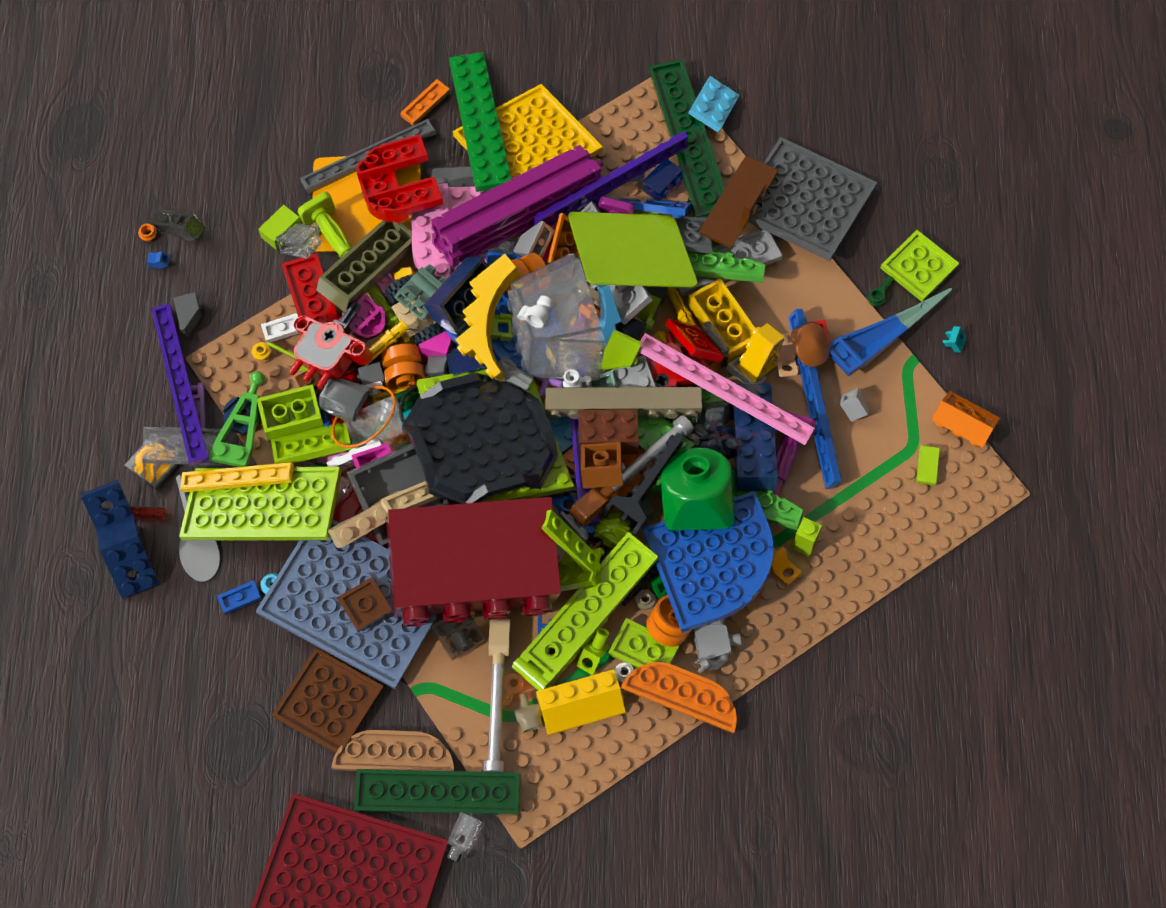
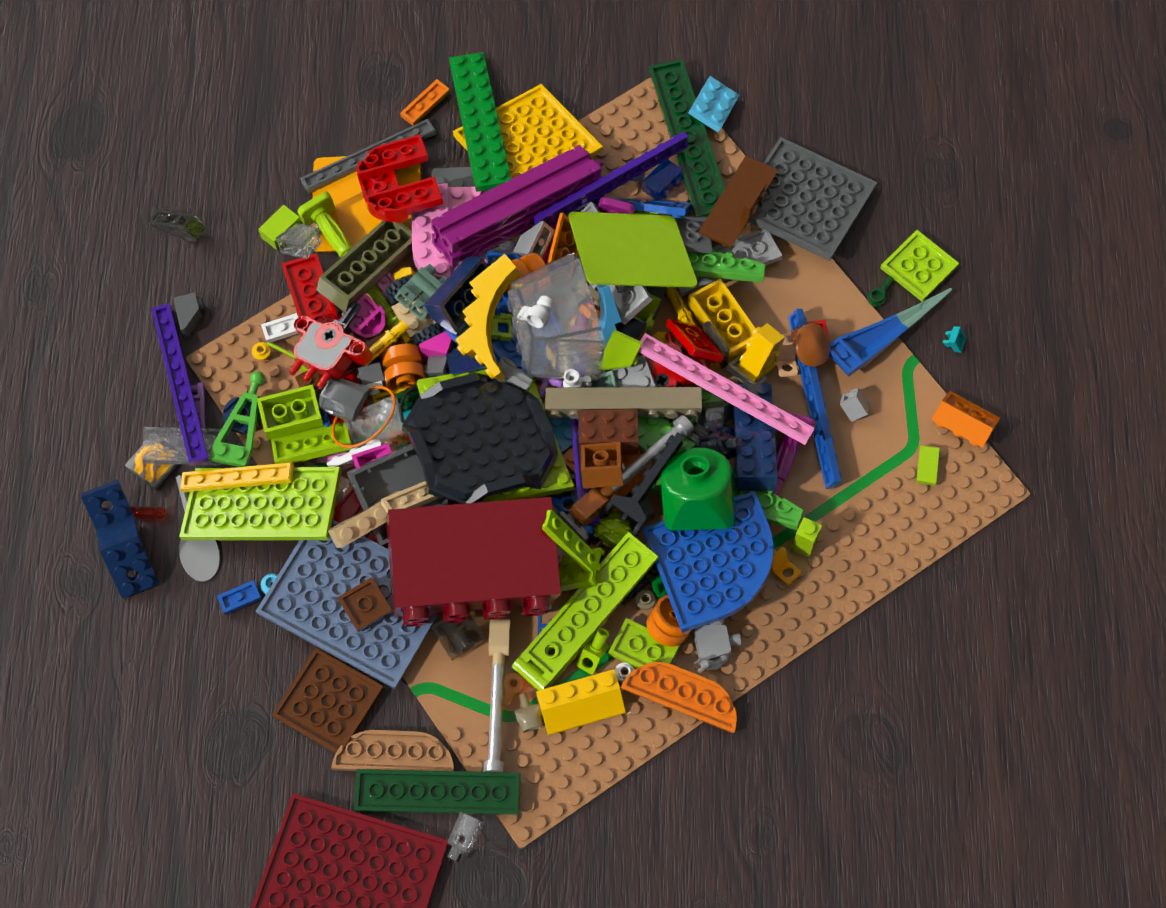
orange plate [138,224,157,241] -> none
blue piece [147,251,170,269] -> none

